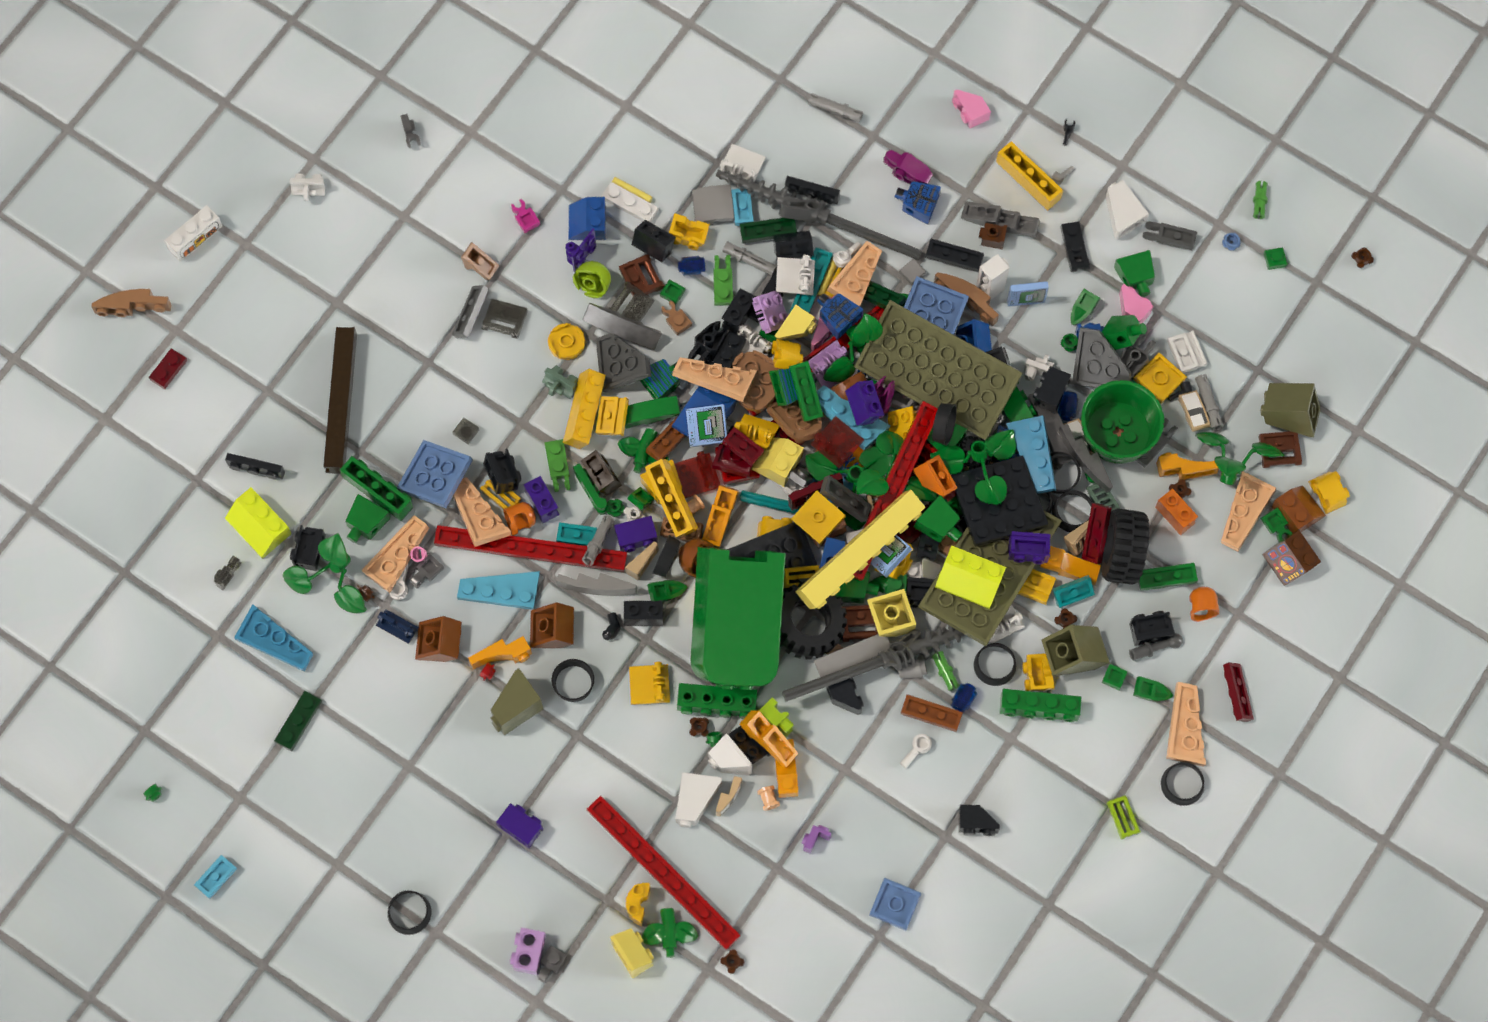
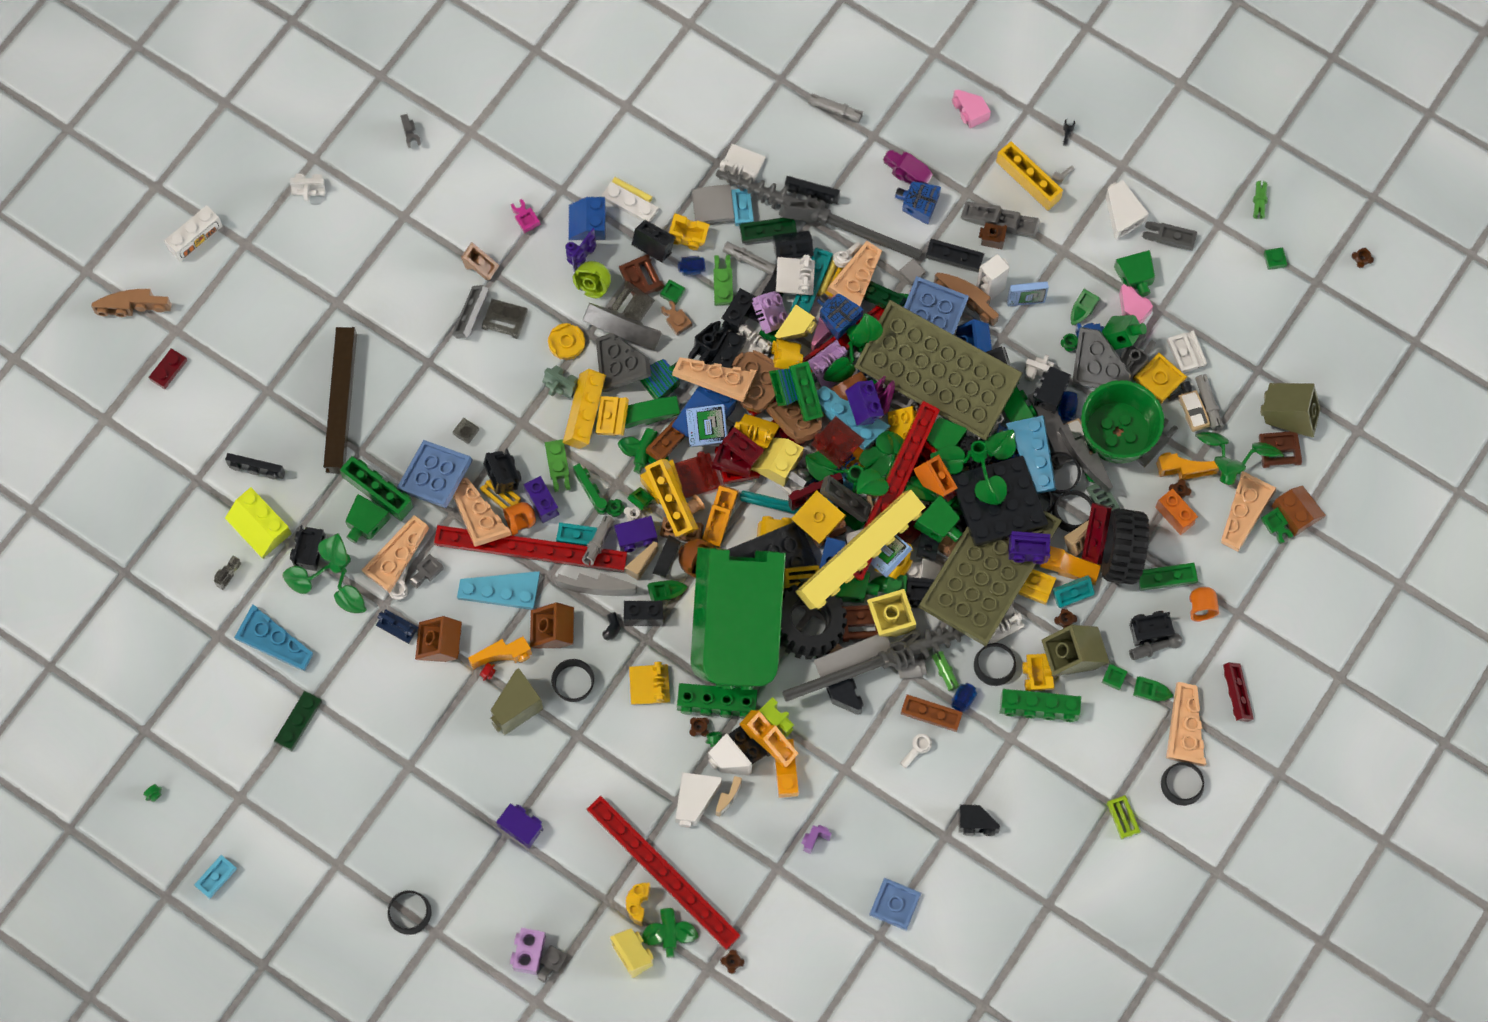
reddish brown plate [357,584,375,602] -> none
bright pink hinge [410,546,427,562] -> none
dark brown brick [581,450,622,496] -> none
light nougat bush [757,786,780,811] -> none
black tyre [932,403,957,446] -> none
neon yellow slope [935,545,1006,609] -> none
black plate [1060,221,1090,272] -> none
medium blue plate [1222,233,1241,251] -> none
reddish brown slope [1262,530,1321,586] -> none
yellow cylinder [1308,471,1350,514] -> none

